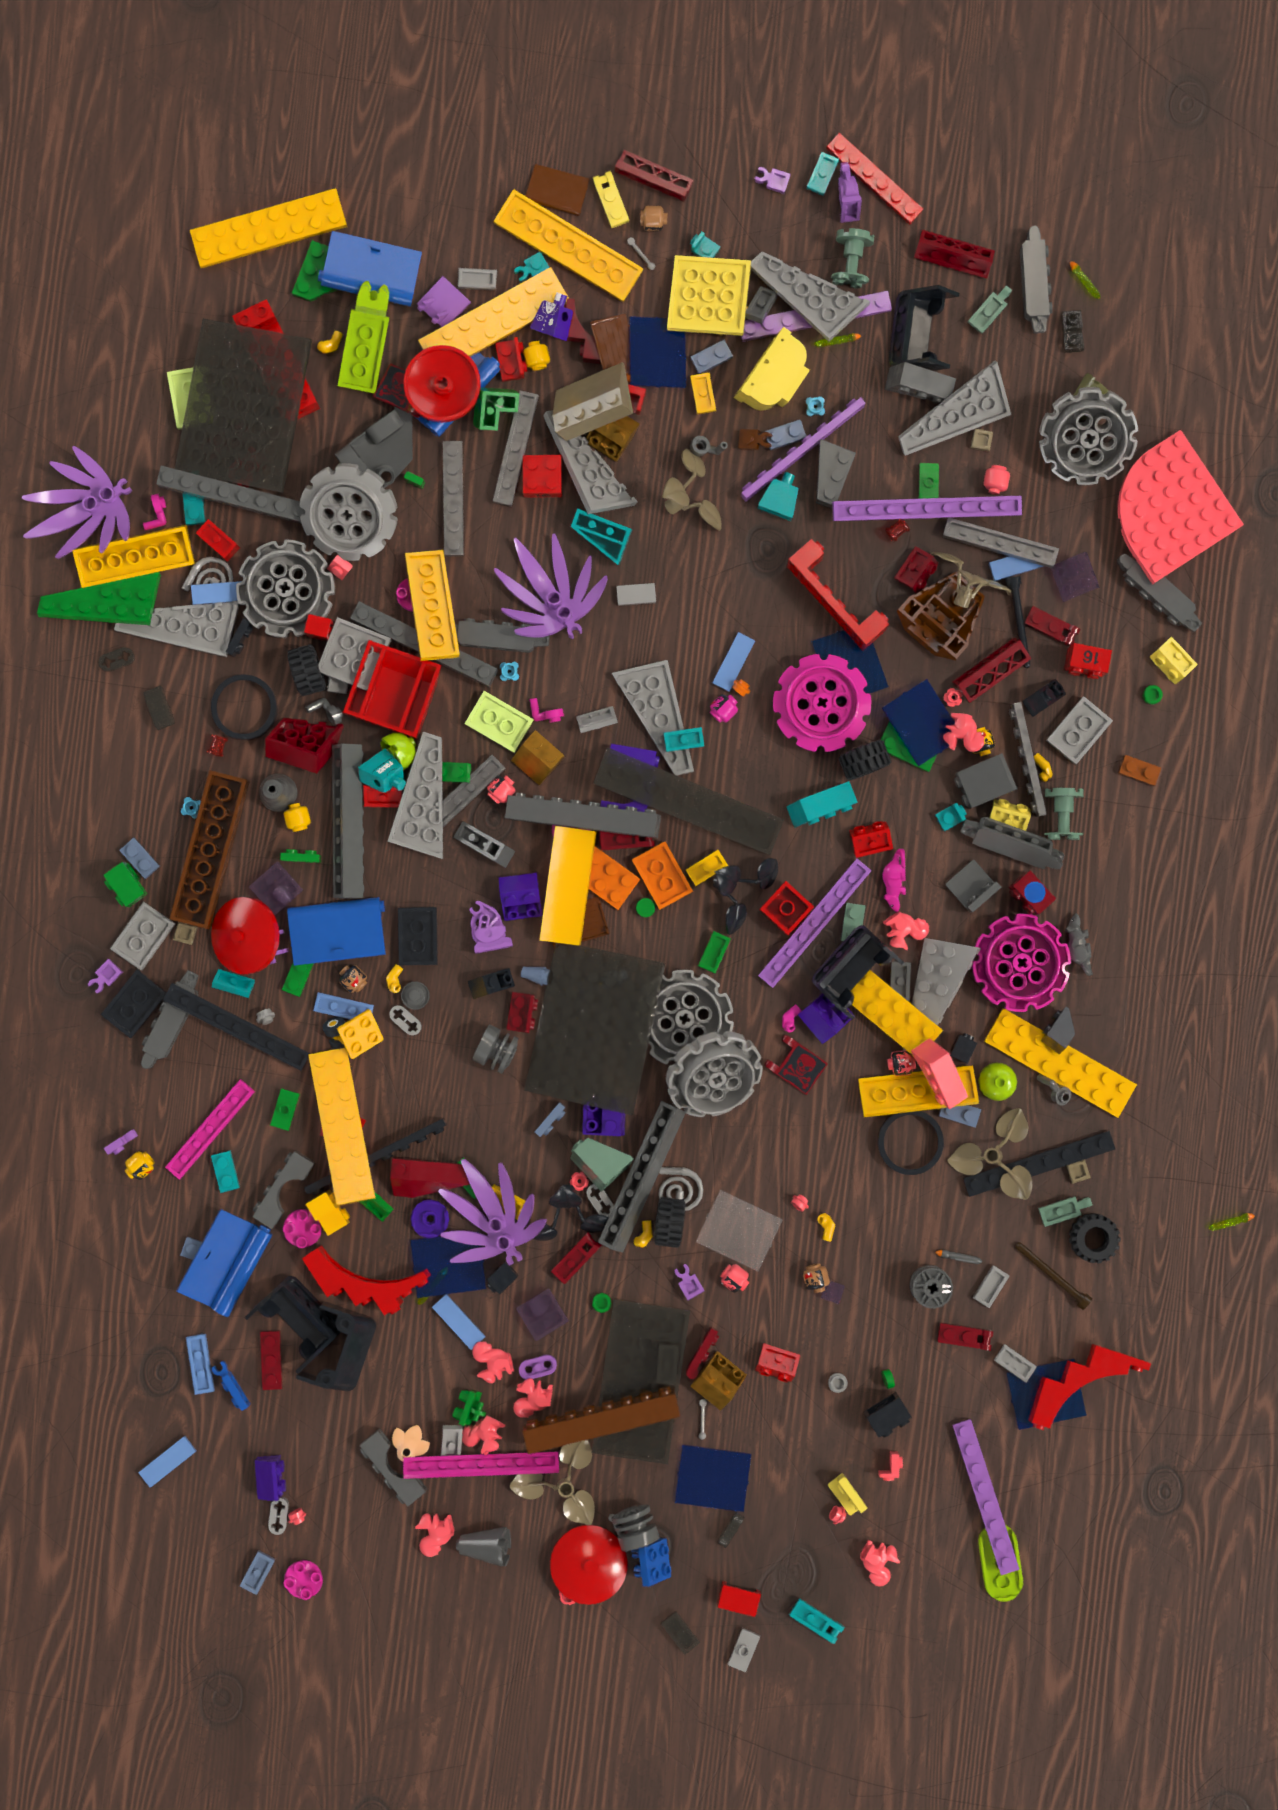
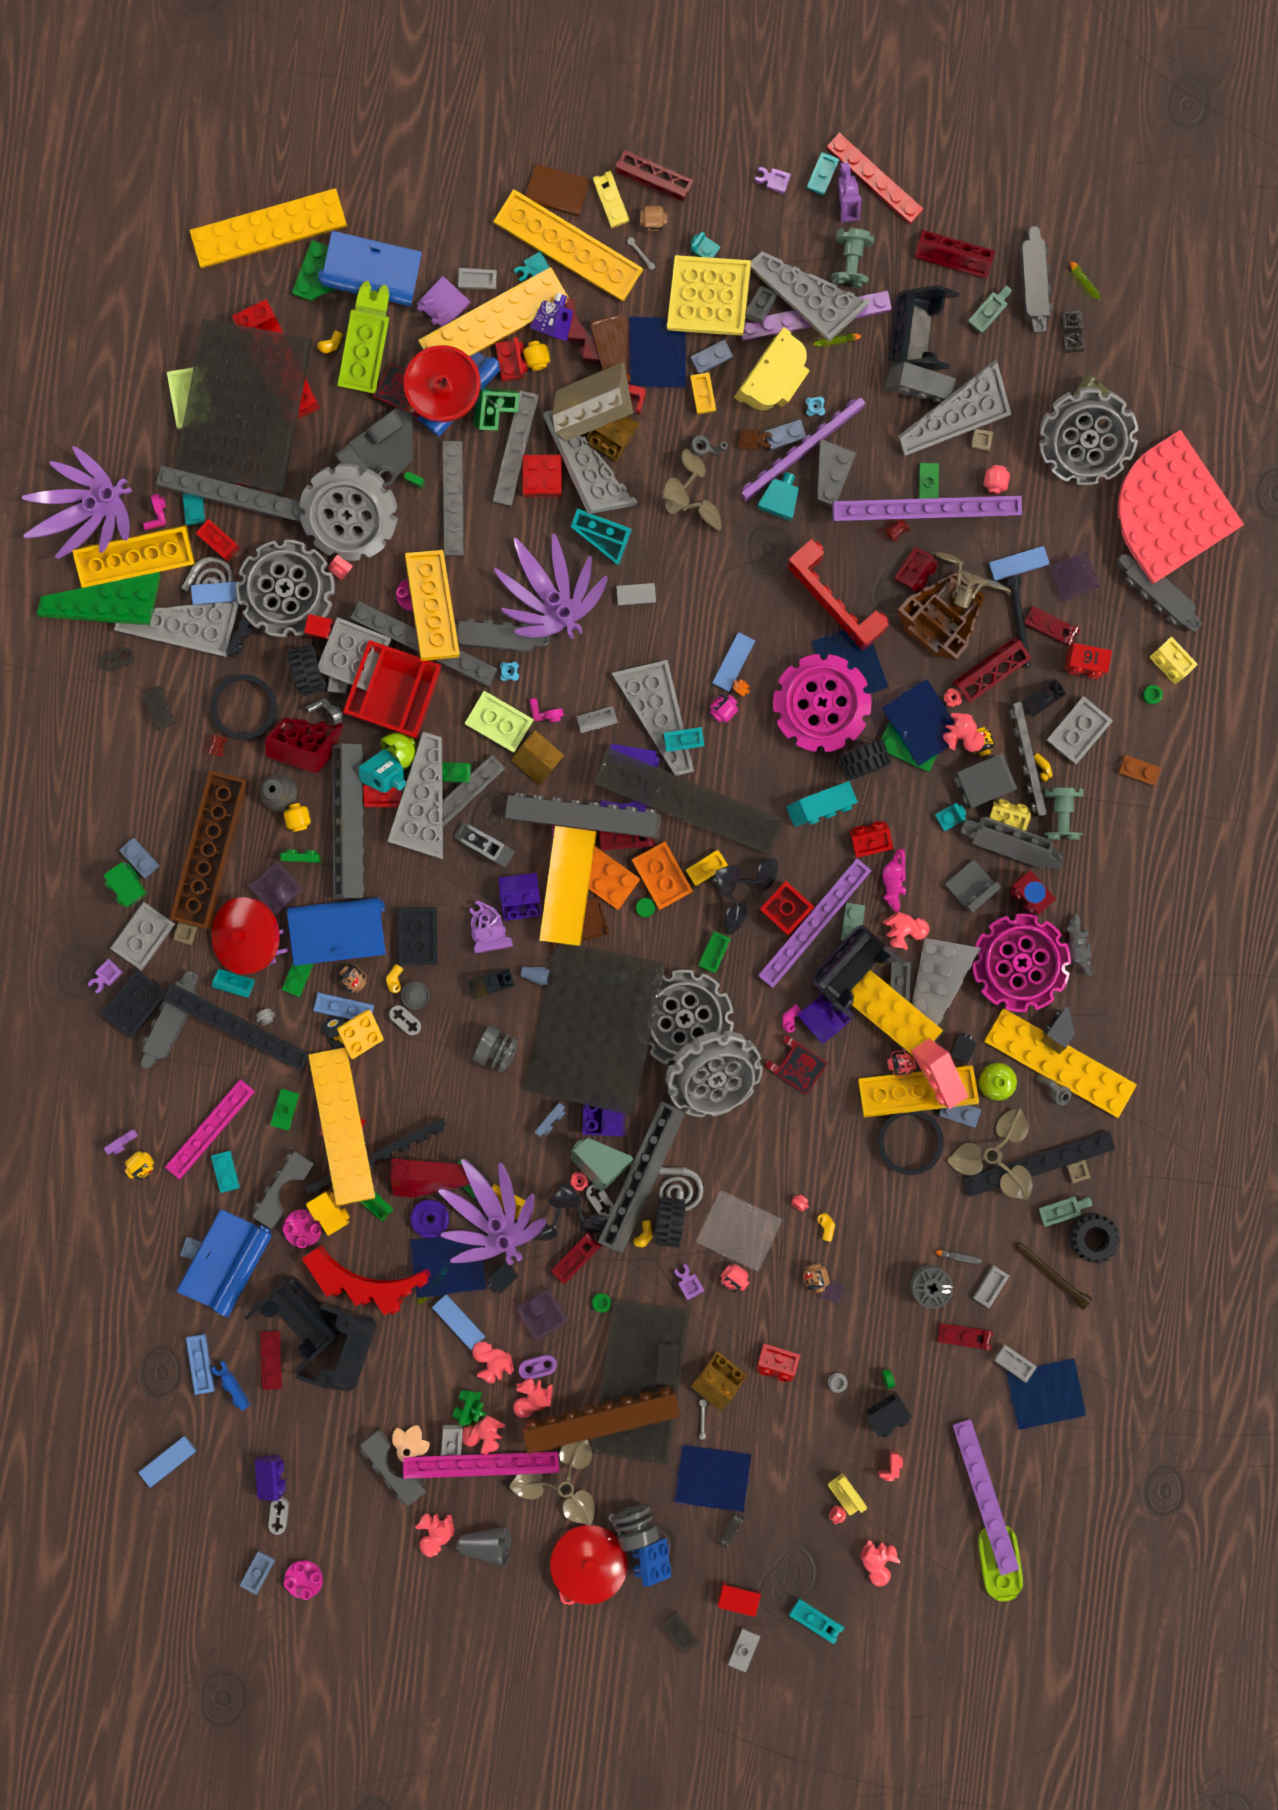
medium azure plate [181,797,201,819] -> none
coral plate [288,1508,306,1525] -> none
coral head [487,775,515,804] -> none
dark red bracket [507,992,538,1033] -> none
dark red plate [686,1326,719,1379] -> none
flat silver plate [943,518,1059,568] -> none
red arch [1028,1344,1151,1430] -> none
clear neon green piece [1209,1213,1255,1231] -> none

